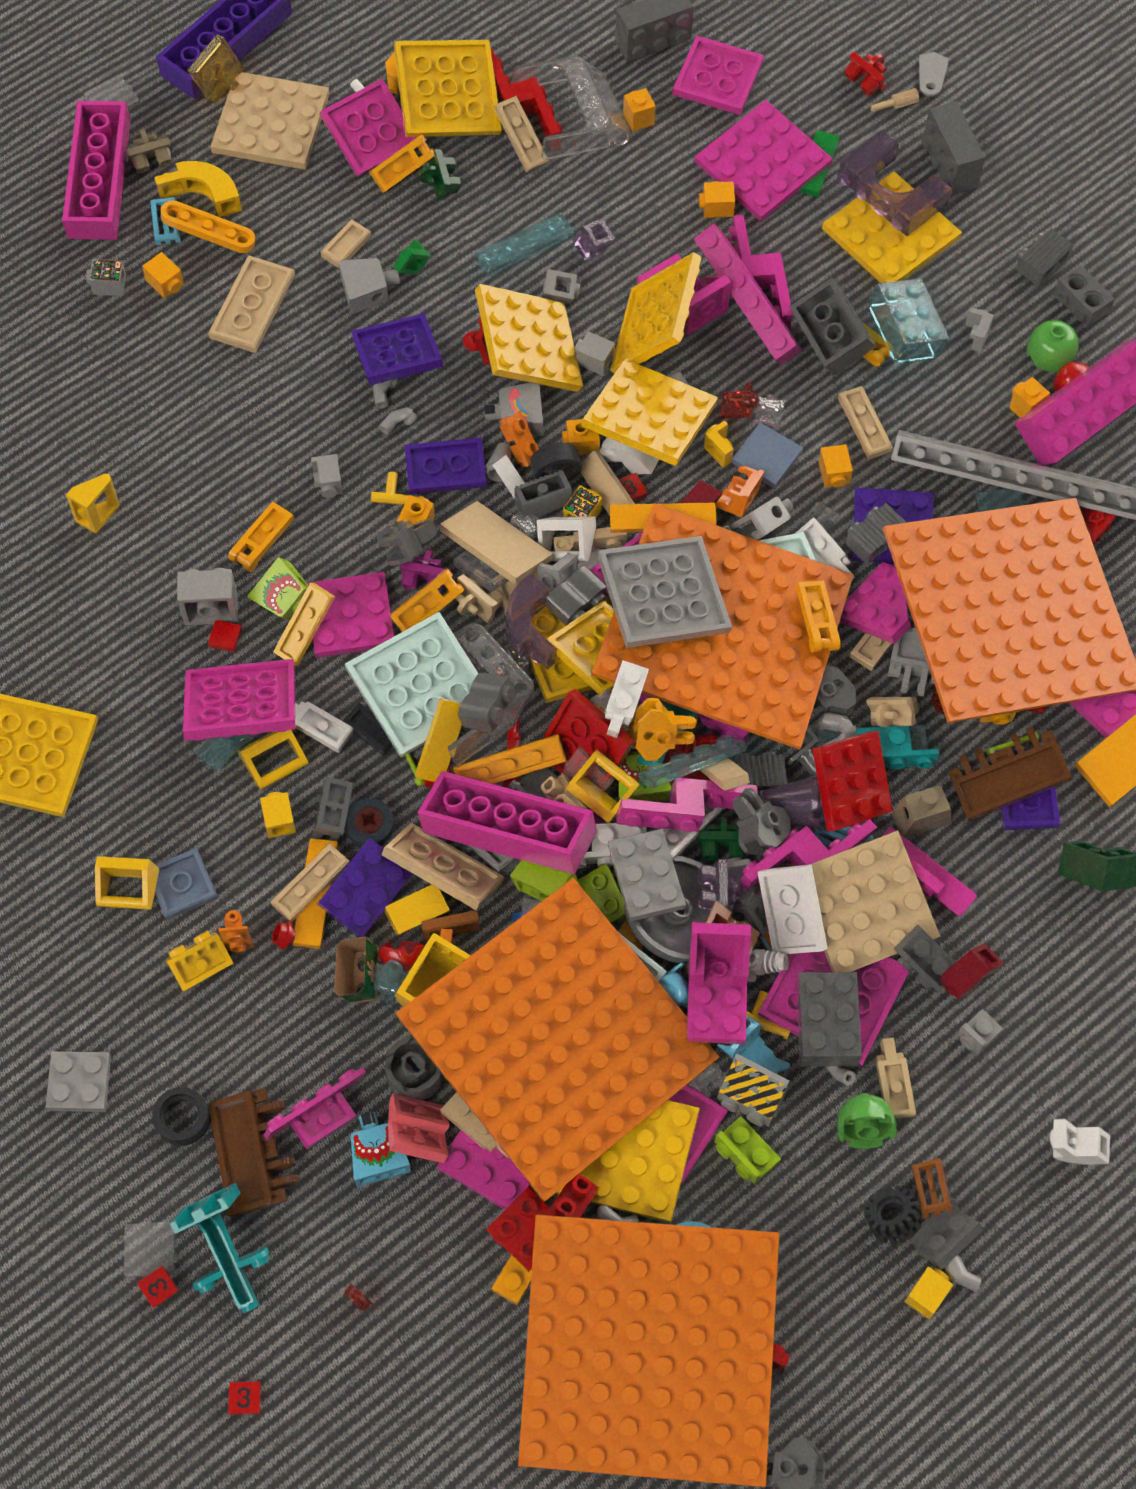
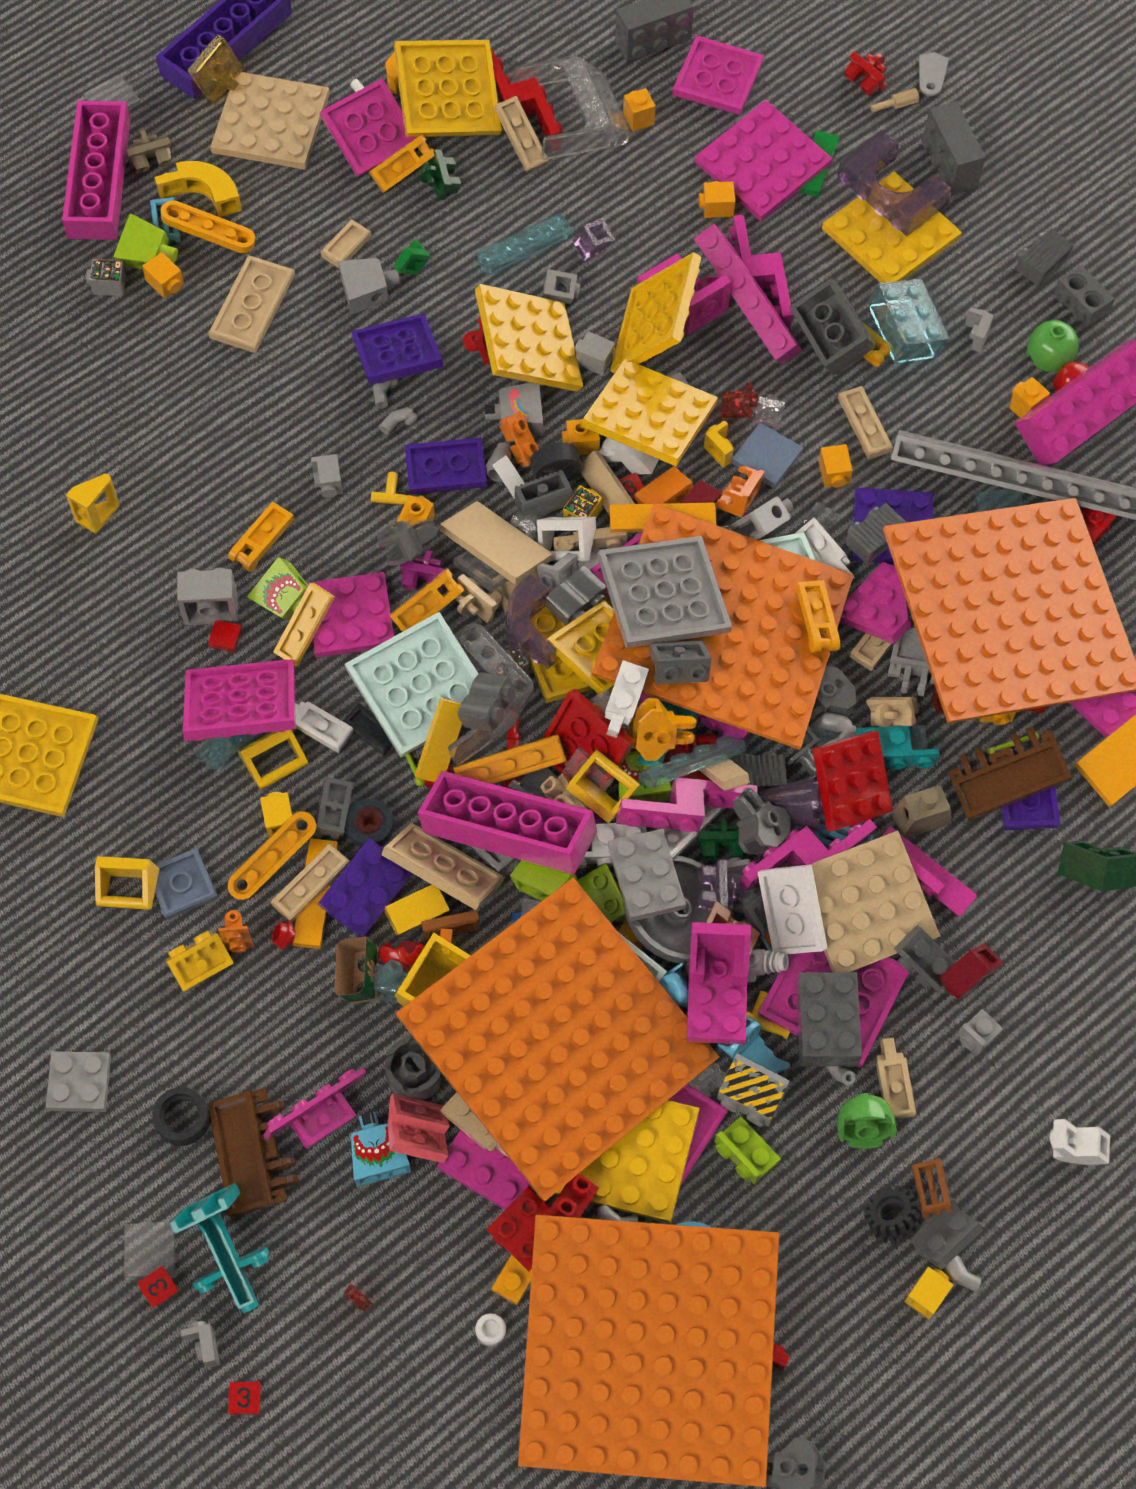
none -> lime torso [113,214,178,269]
none -> light grey bracket [180,1321,220,1368]
none -> light orange plate [228,811,316,900]
none -> white tile [476,1314,506,1346]
none -> orange hinge [634,466,693,504]
none -> dark grey bracket [649,641,712,685]

